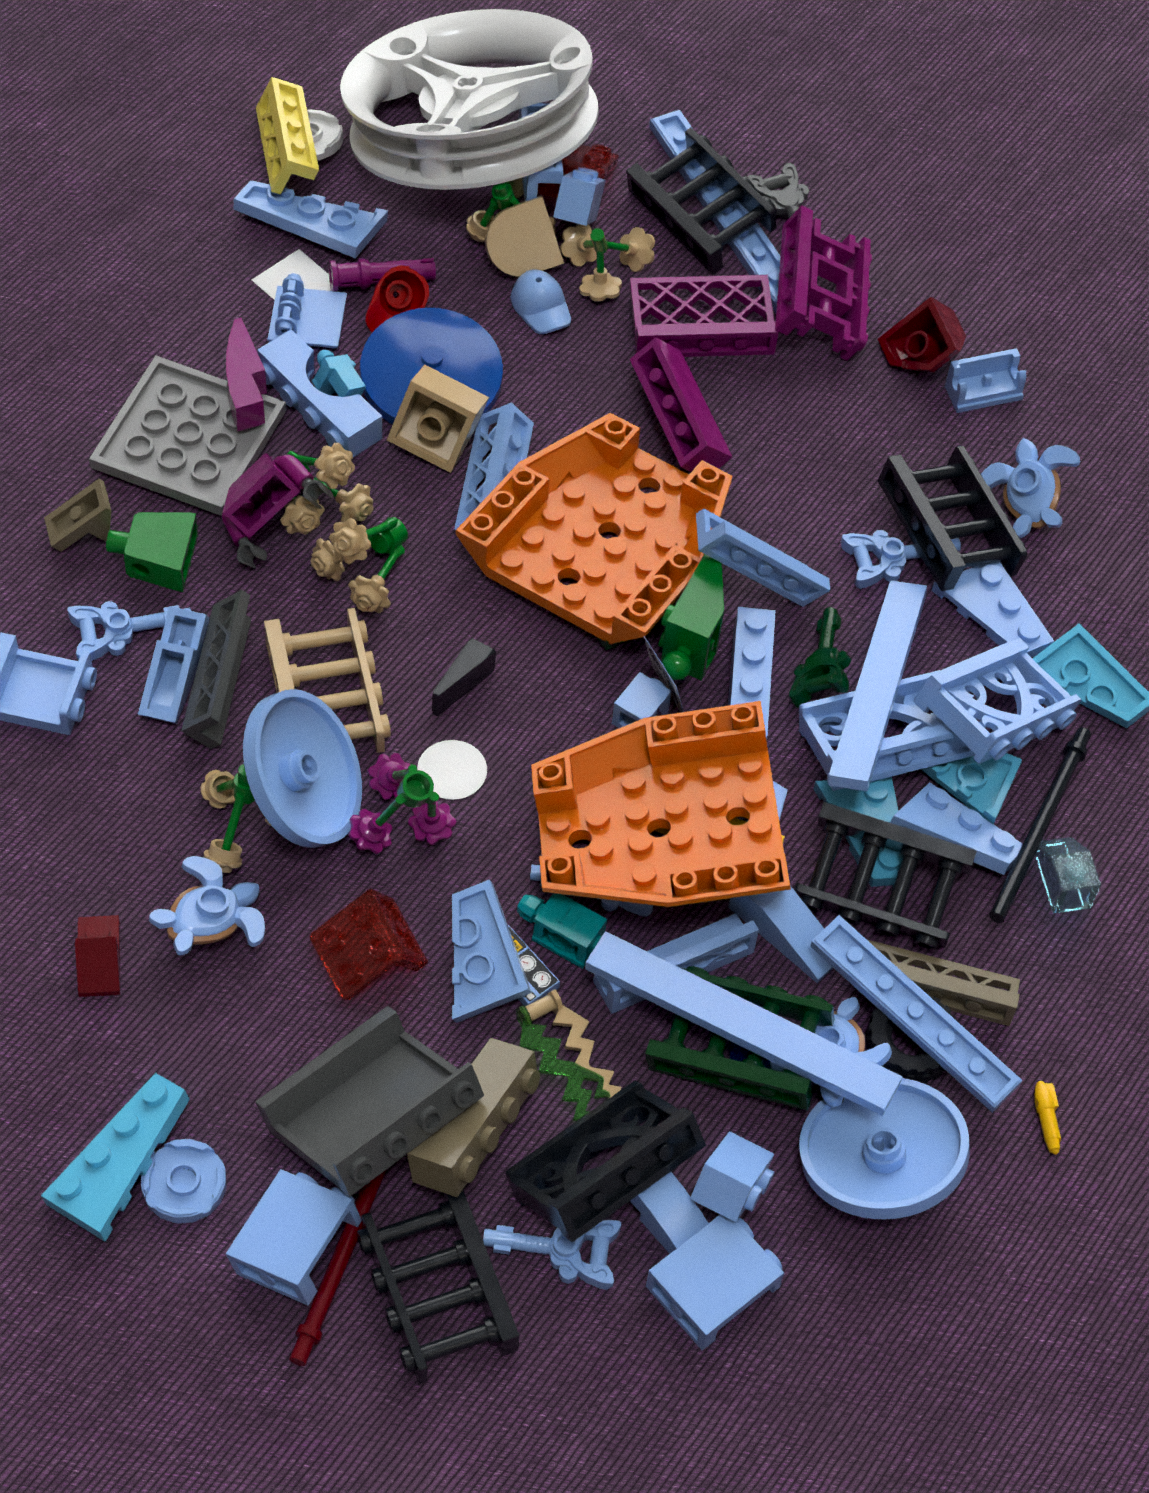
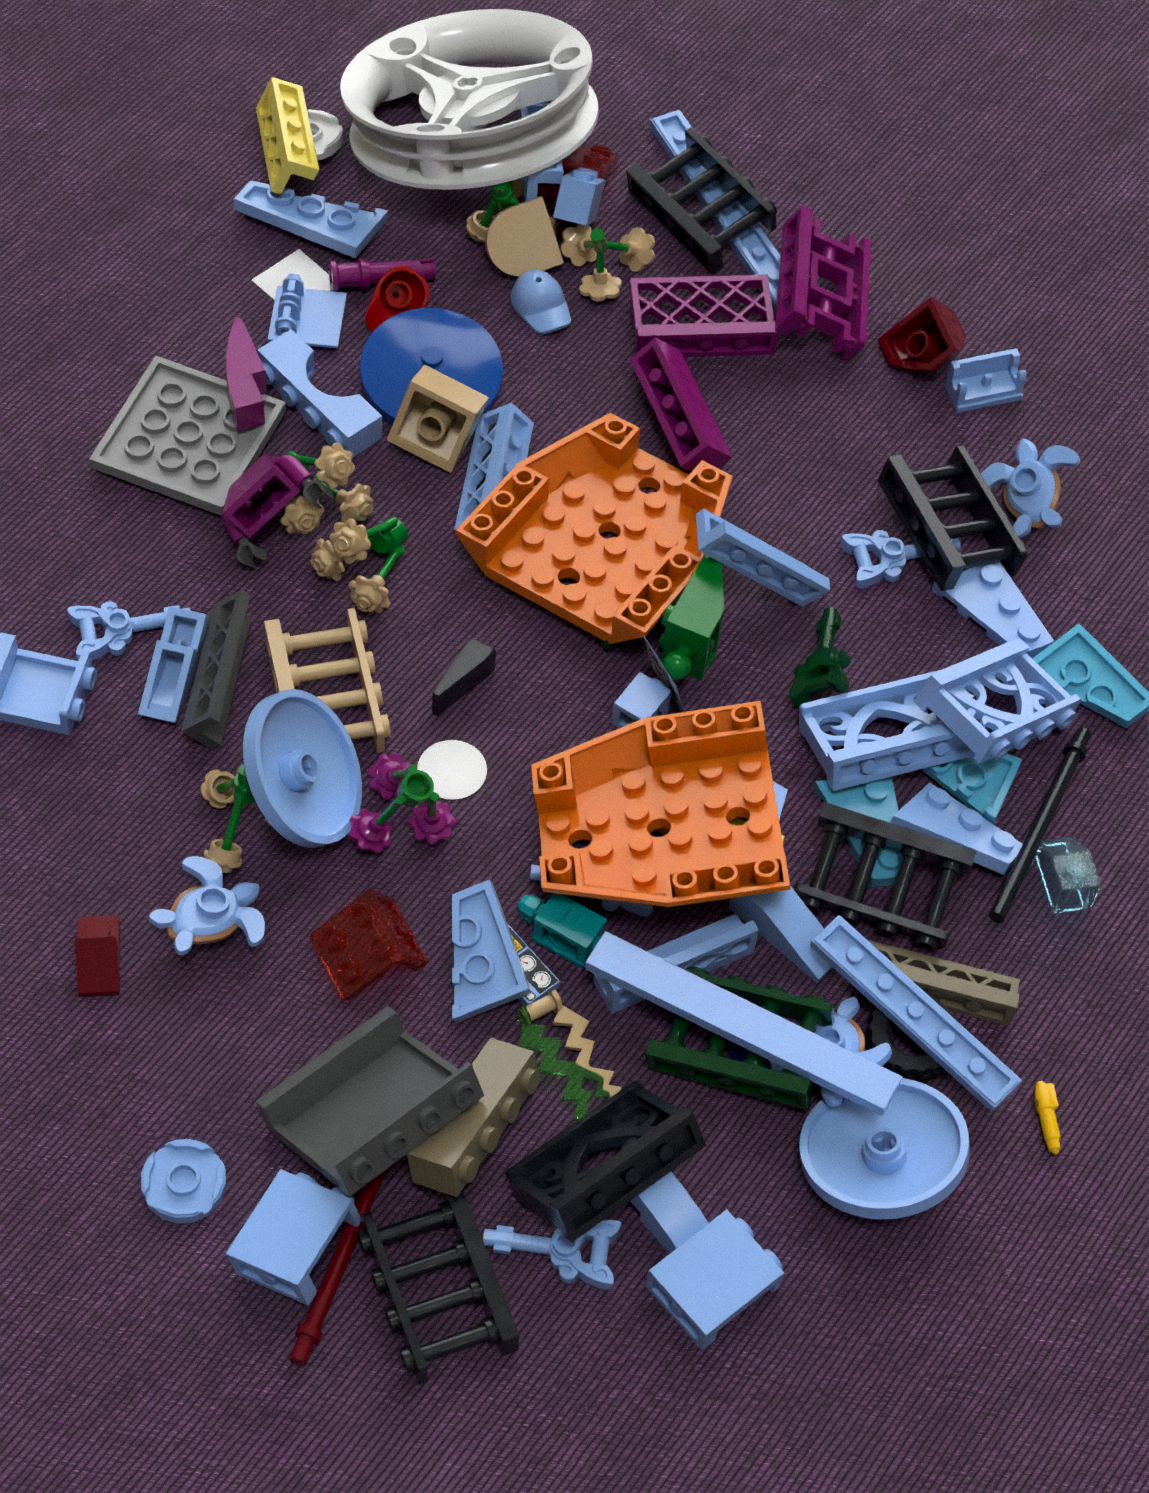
medium azure wing [41,1073,190,1242] -> none
dark tan slope [44,479,111,552] -> none
green torso [106,512,198,592] -> none
medium azure piece [312,350,366,397] -> none
light blue brick [690,1131,775,1222] -> none
light blue brick [728,607,776,739] -> none
dark grey piece [747,163,809,218] -> none
light blue tile [828,580,927,792] -> none

